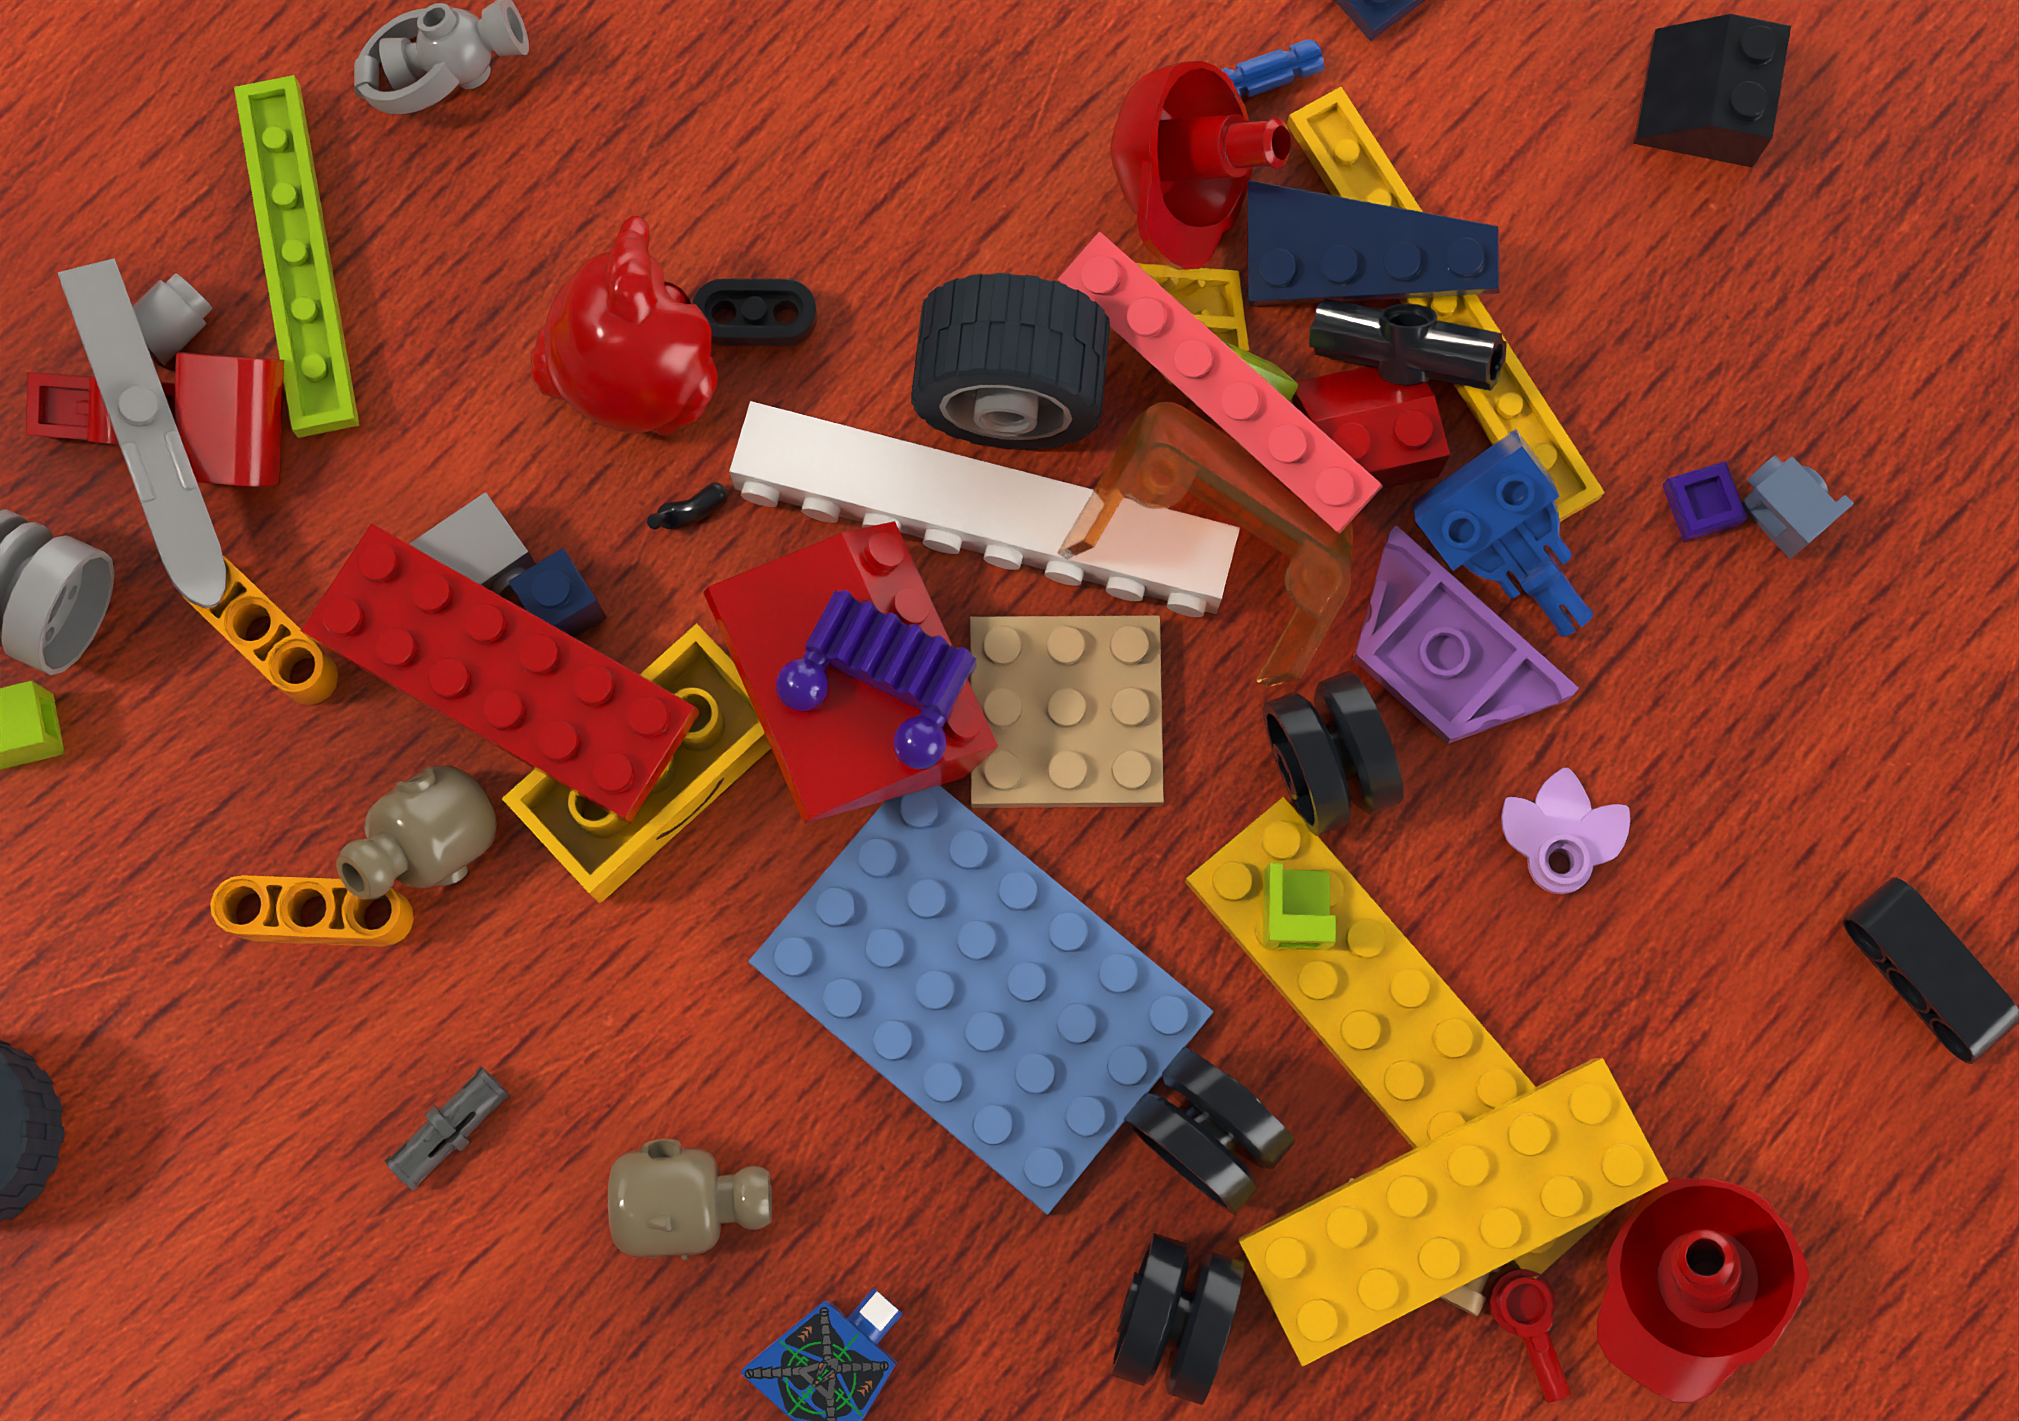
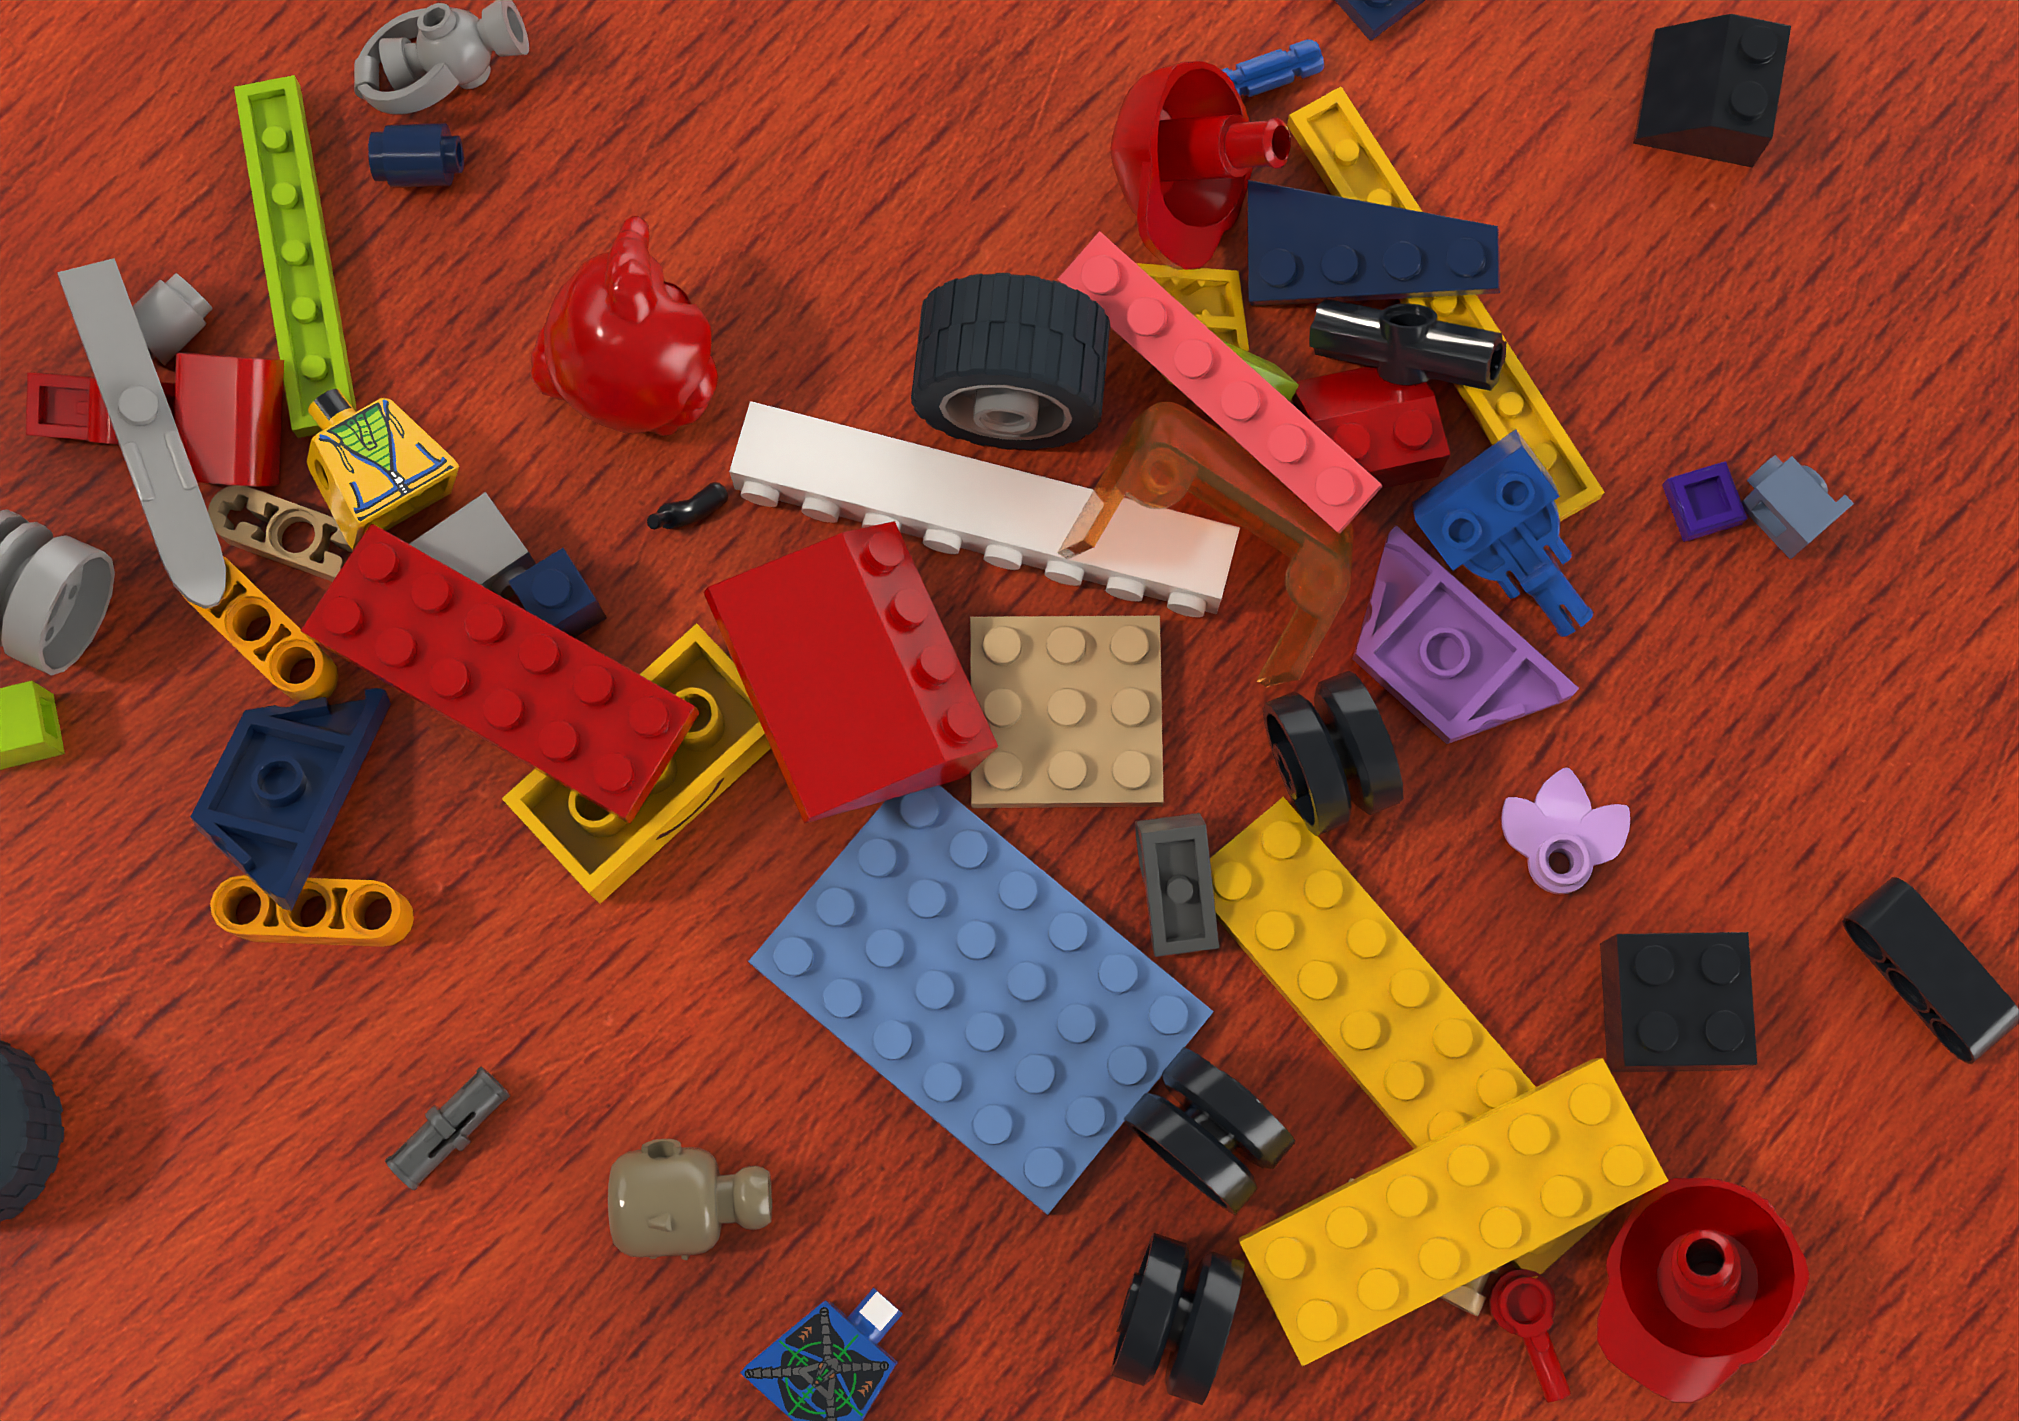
dark tan piece [336,765,497,899] -> none
black plate [692,279,817,346] -> none
dark purple gear [776,589,976,769] -> none
lime panel [1263,862,1336,950] -> none
none -> dark blue wing [190,688,391,911]
none -> tan beam [208,485,353,582]
none -> yellow torso [307,389,459,550]
none -> dark blue brick [368,123,464,187]
none -> dark grey plate [1135,813,1219,957]
none -> black brick [1600,932,1757,1072]

